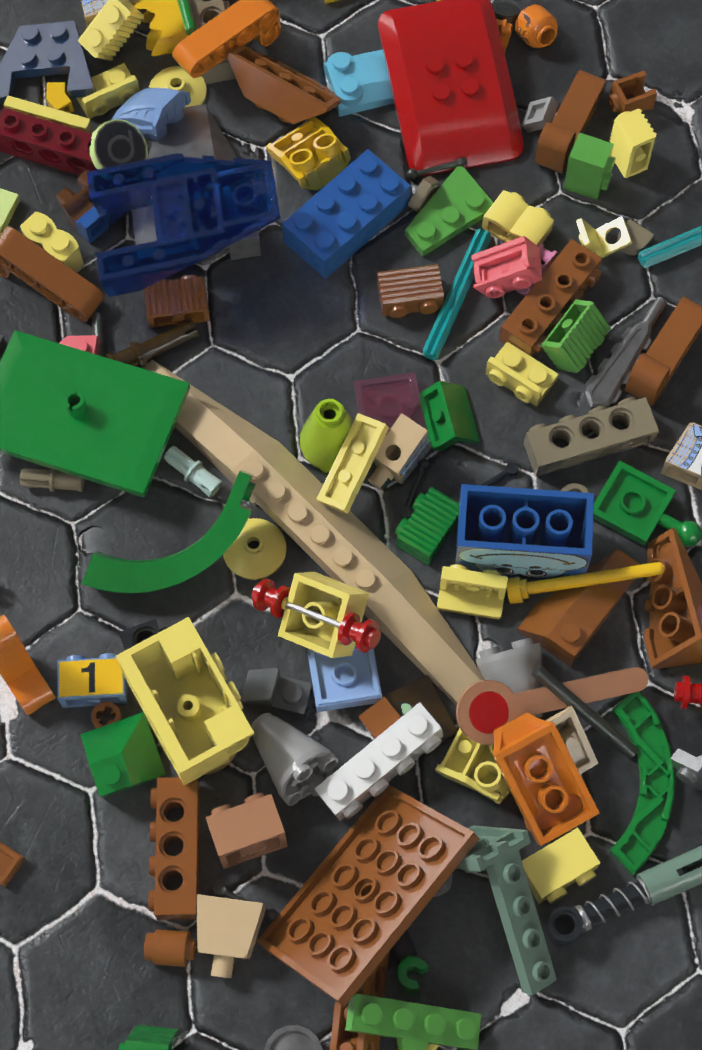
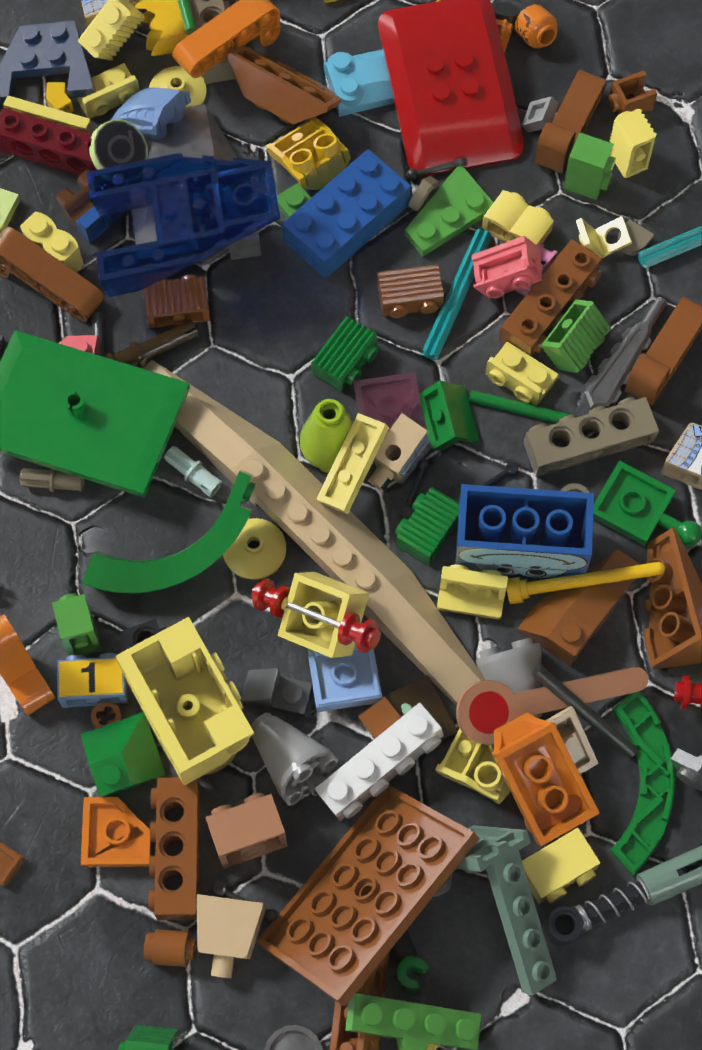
none -> bright green brick [52,593,102,656]
none -> orange plate [81,797,152,867]
none -> bright green plate [274,183,311,219]
none -> green brick [311,316,379,392]
none -> green bar [469,390,590,432]

